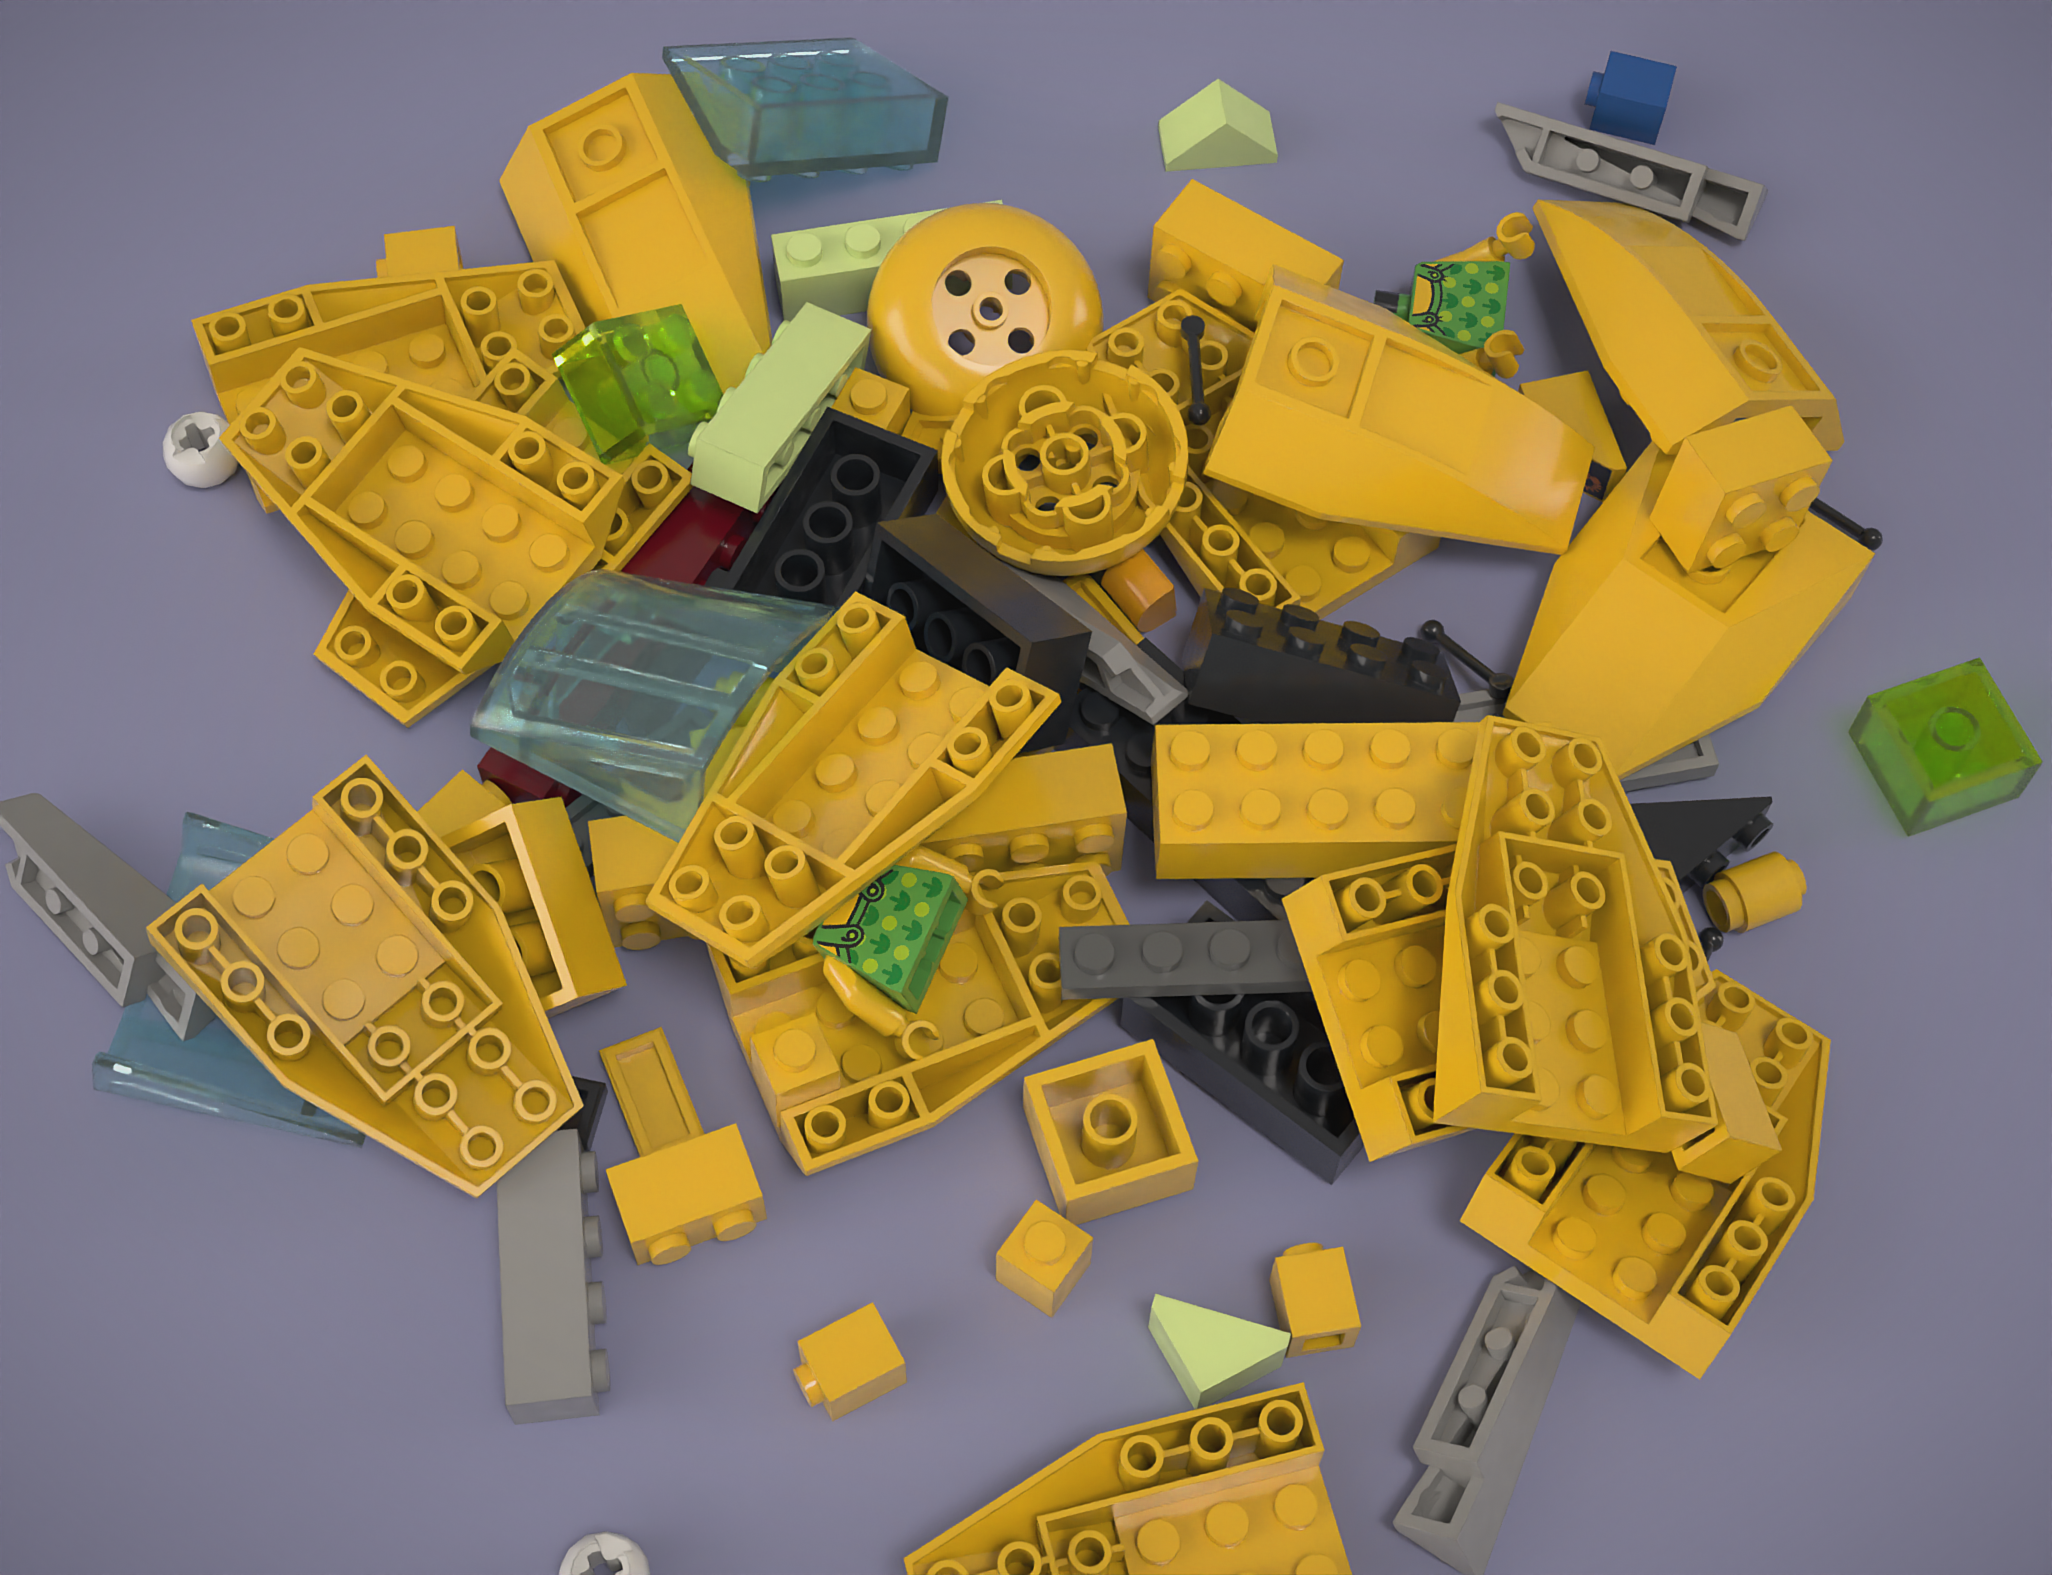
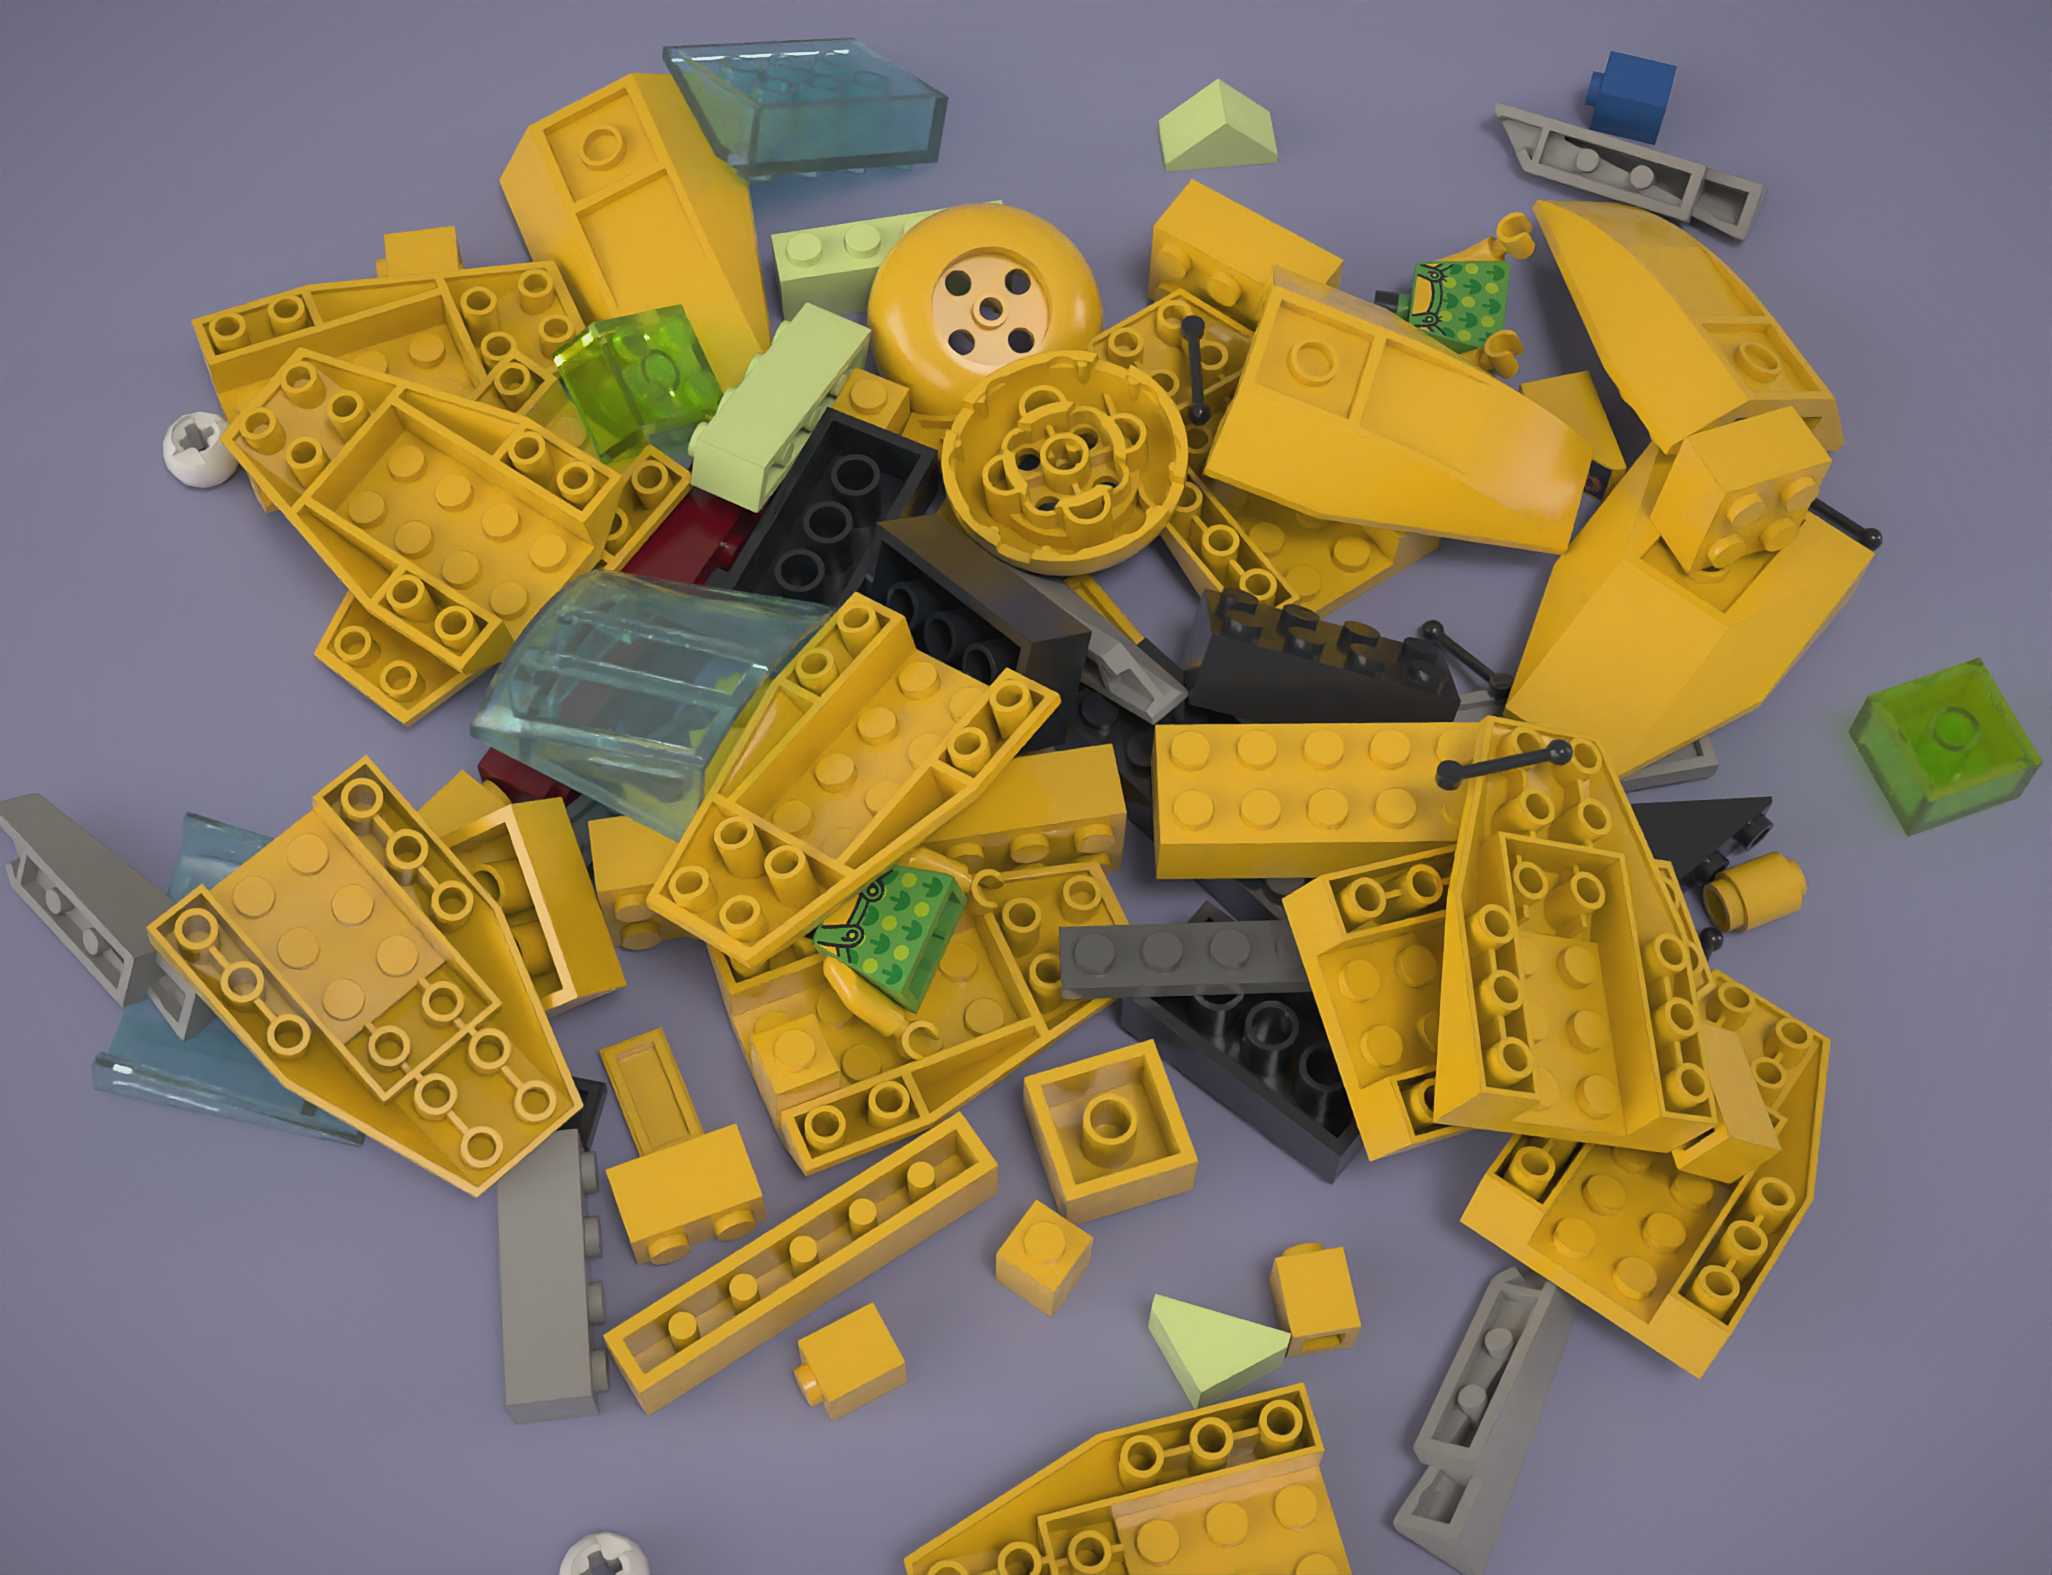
light orange brick [1101,549,1177,632] -> none
none -> yellow brick [603,1111,998,1417]
none -> black hinge [1434,739,1573,791]

